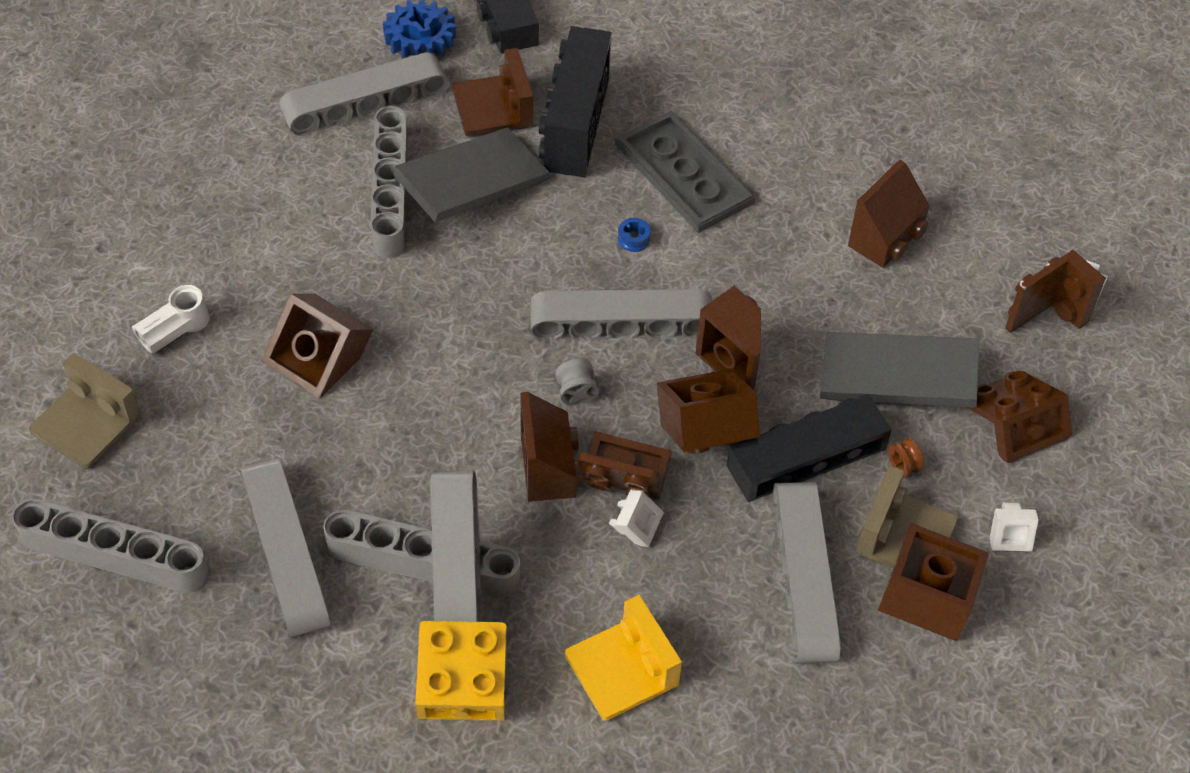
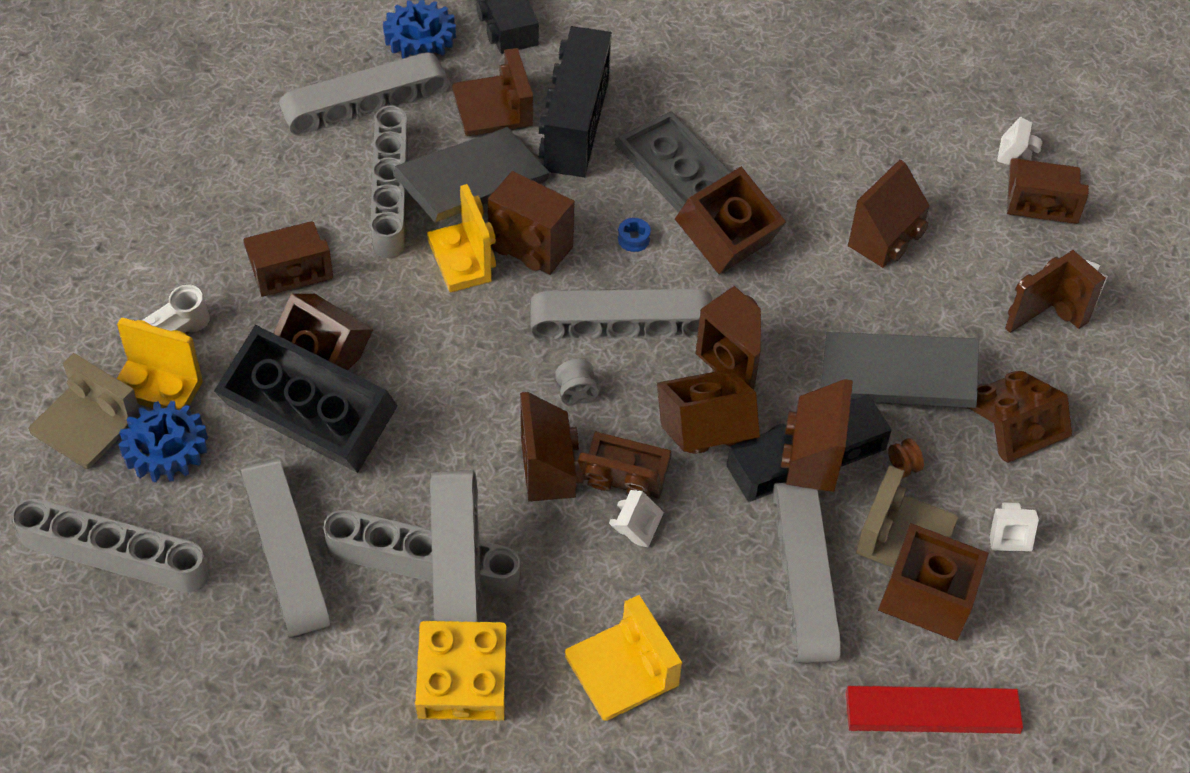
none -> yellow bracket [117,317,203,410]
none -> blue gear [119,401,208,482]
none -> black brick [214,325,398,473]
none -> reddish brown bracket [243,221,334,297]
none -> yellow bracket [427,184,496,293]
none -> reddish brown brick [488,171,575,275]
none -> reddish brown brick [675,166,786,275]
none -> reddish brown slope [781,379,853,492]
none -> red tile [846,686,1023,734]
none -> white tile [997,117,1042,165]
none -> reddish brown bracket [1007,158,1089,224]

